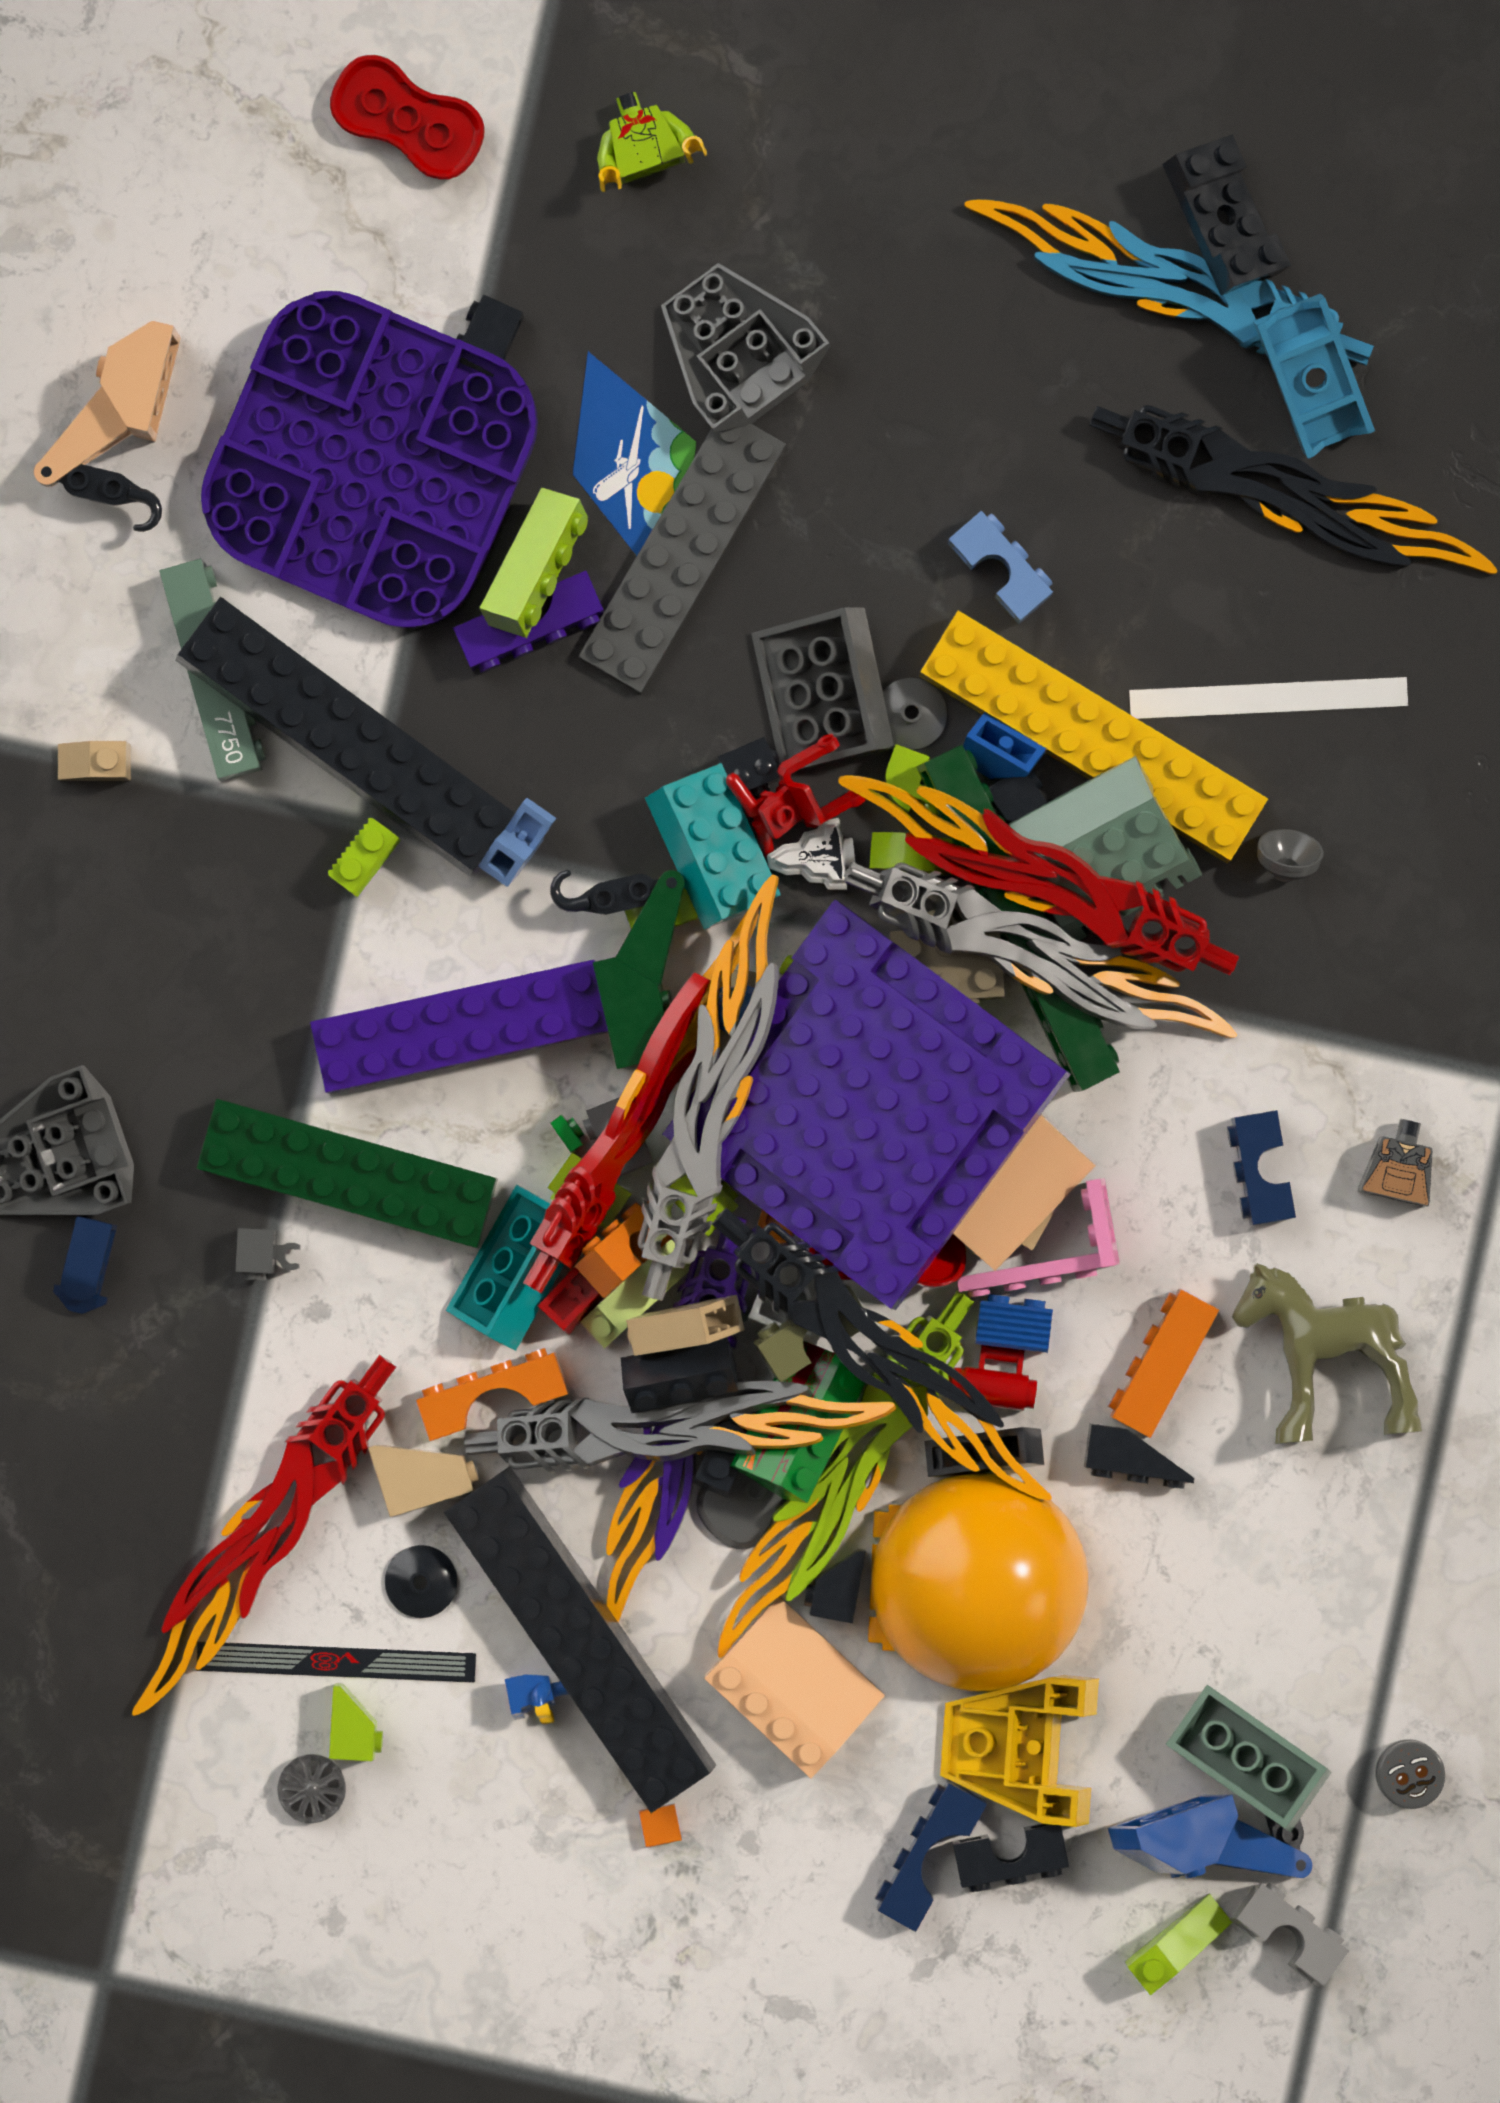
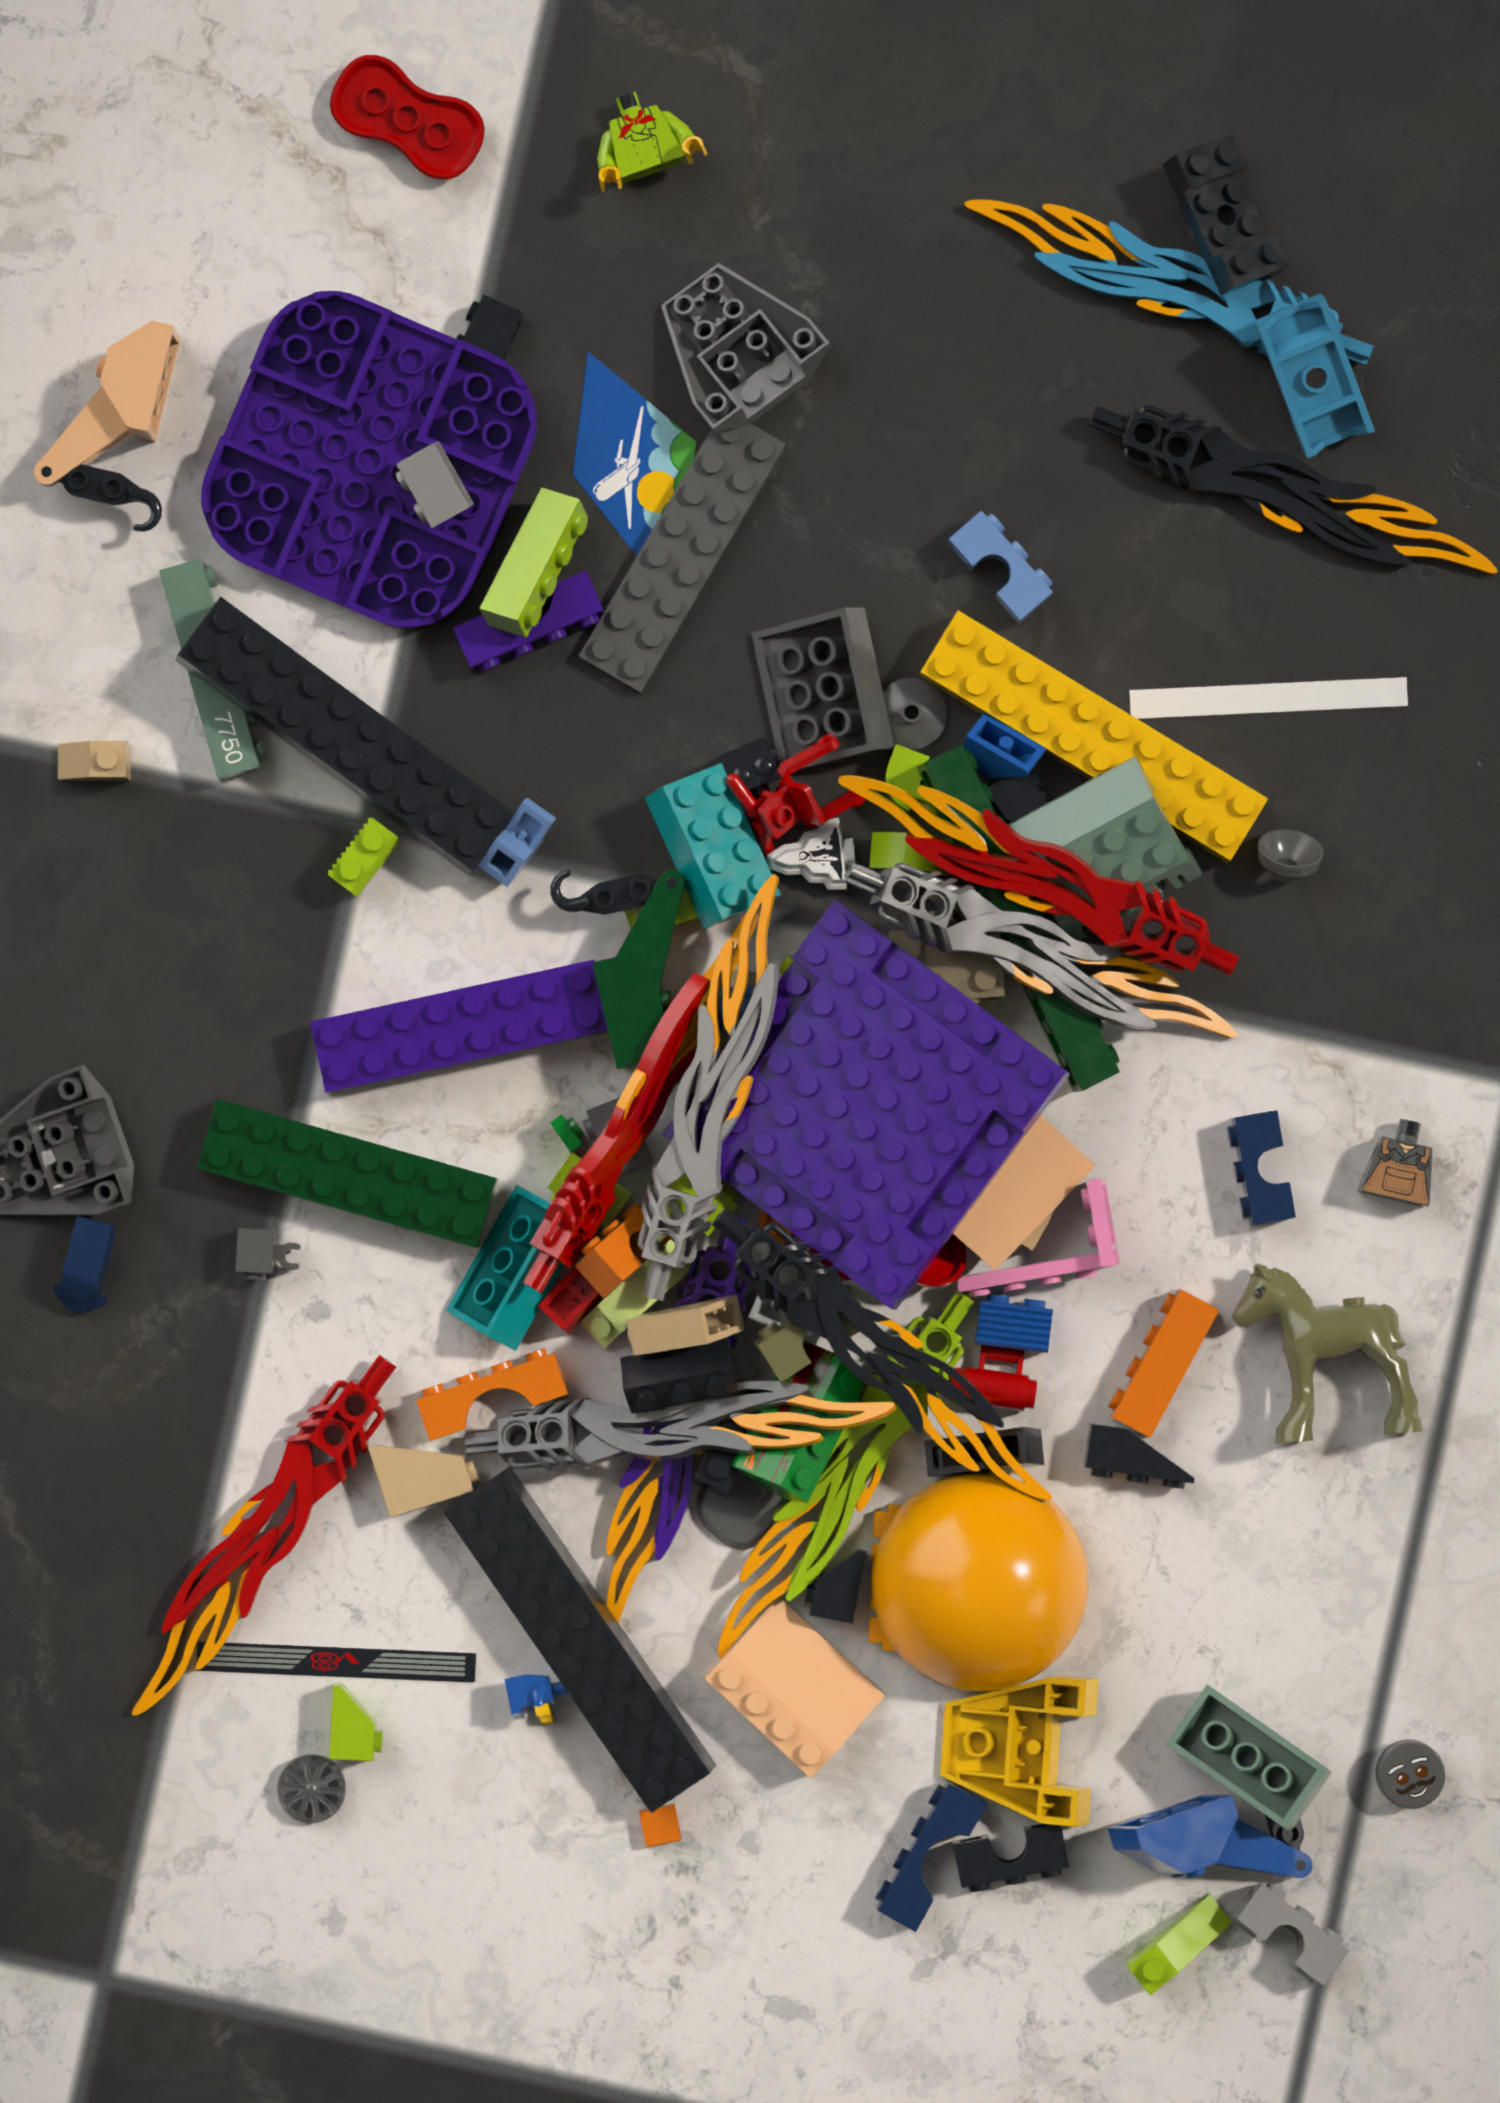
black dish [385,1545,457,1618] -> none
none -> light grey brick [396,441,474,528]

